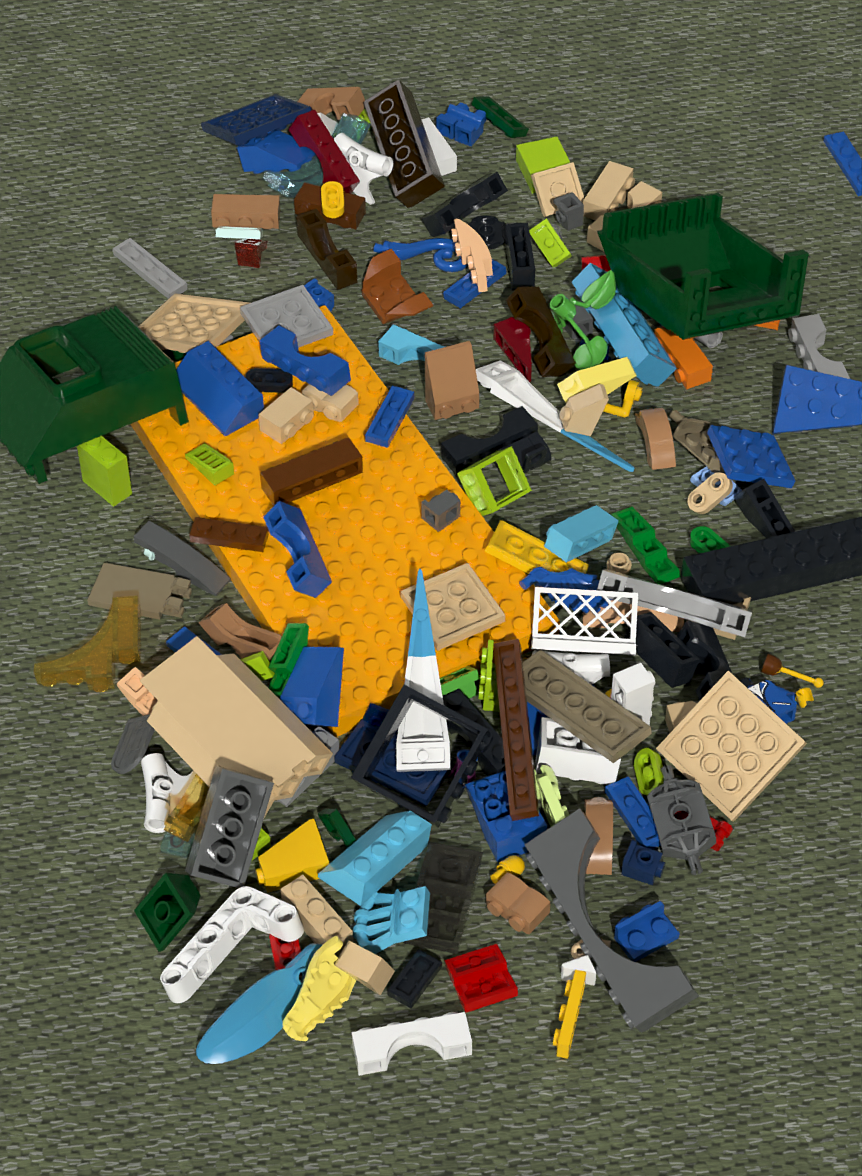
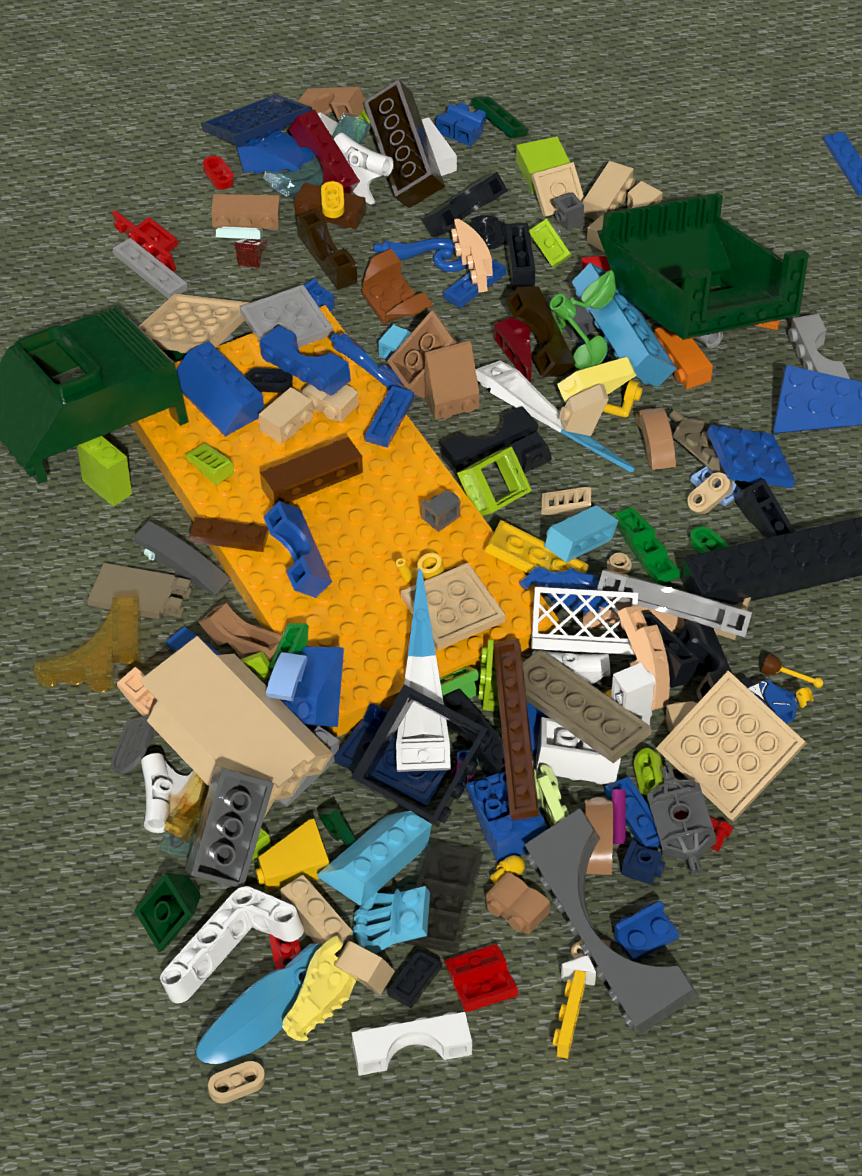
none -> red bracket [112,210,179,271]
none -> red plate [203,156,234,190]
none -> tan plate [208,1061,265,1103]
none -> light blue slope [266,652,307,701]
none -> blue plant [330,333,407,390]
none -> medium nougat slope [387,310,457,398]
none -> yellow plate [396,553,444,582]
none -> tan slope [541,487,591,516]
none -> magenta piece [612,789,626,845]
none -> light nougat slope [617,606,670,711]

